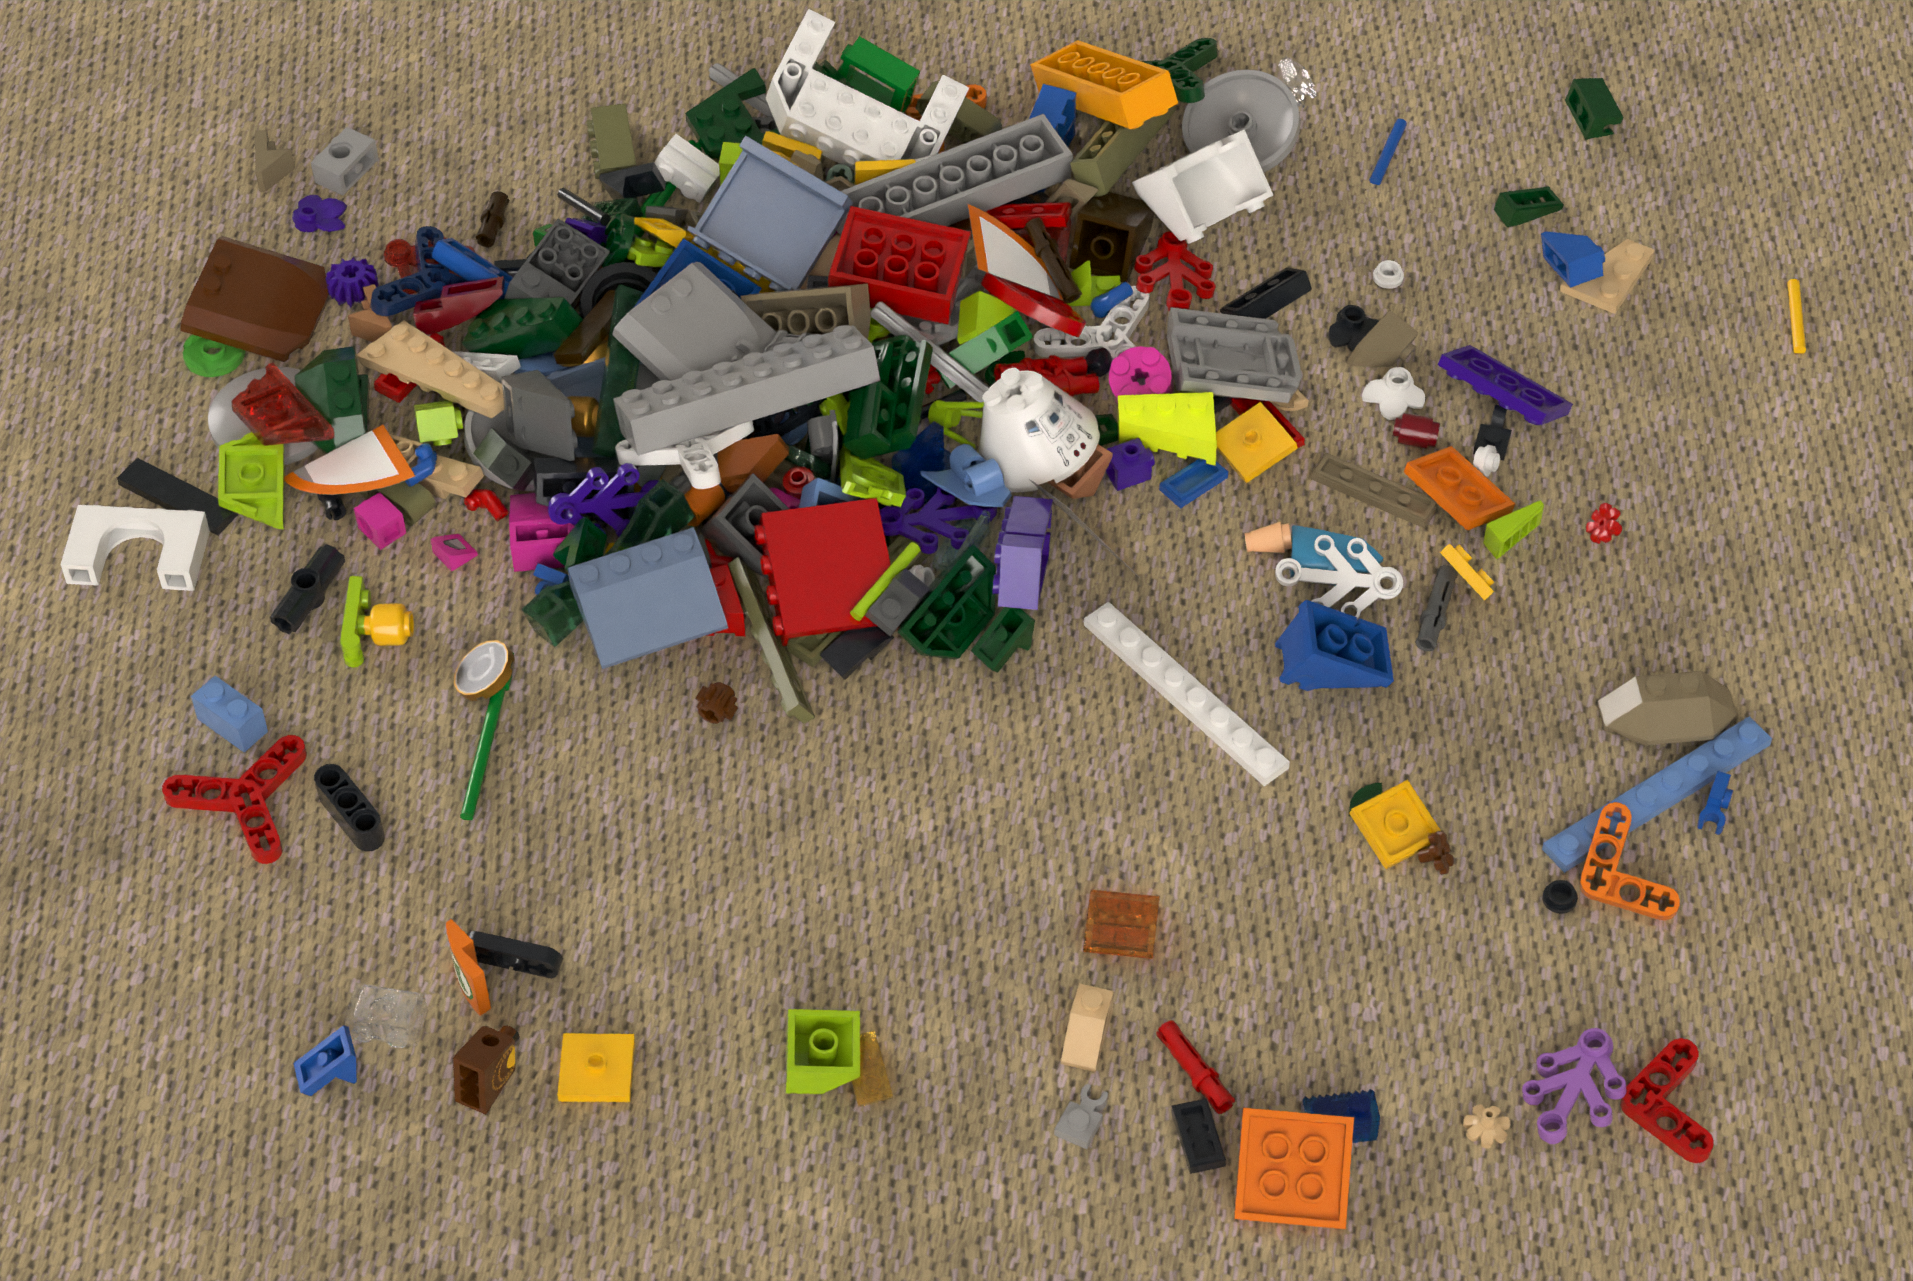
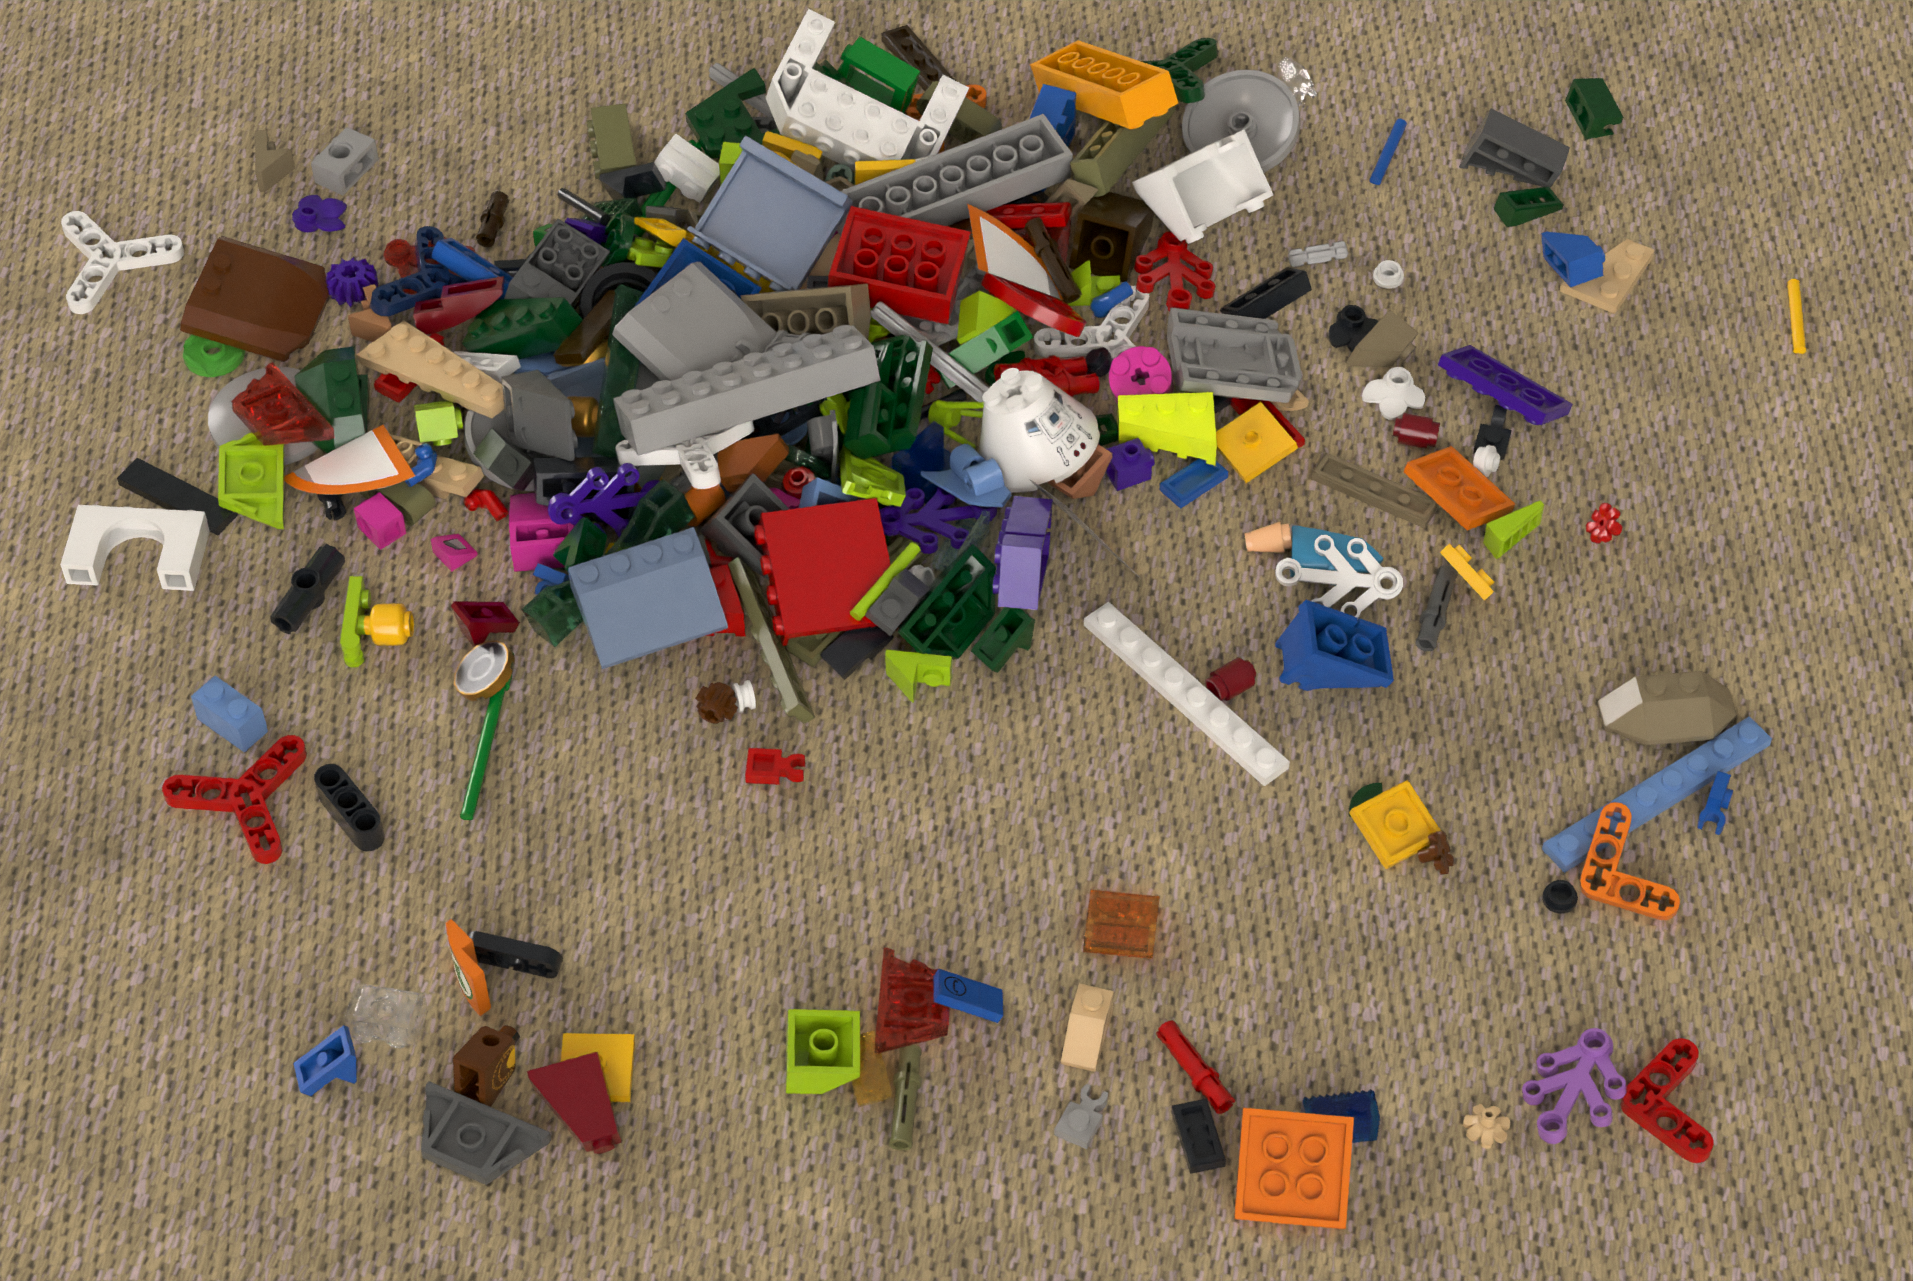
none -> white piece [61,211,184,314]
none -> dark grey wing [421,1081,551,1185]
none -> dark red slope [451,601,520,647]
none -> dark red slope [527,1052,622,1154]
none -> white bush [732,680,756,713]
none -> red plate [745,748,806,785]
none -> clear red wing [874,948,950,1053]
none -> dark brown tile [881,25,956,91]
none -> lime slope [885,649,952,703]
none -> olive pin [889,1044,922,1150]
none -> blue tile [933,969,1003,1023]
none -> dark red brick [1205,657,1256,701]
none -> light grey axle [1288,241,1348,267]
none -> dark grey wedge [1459,108,1570,188]

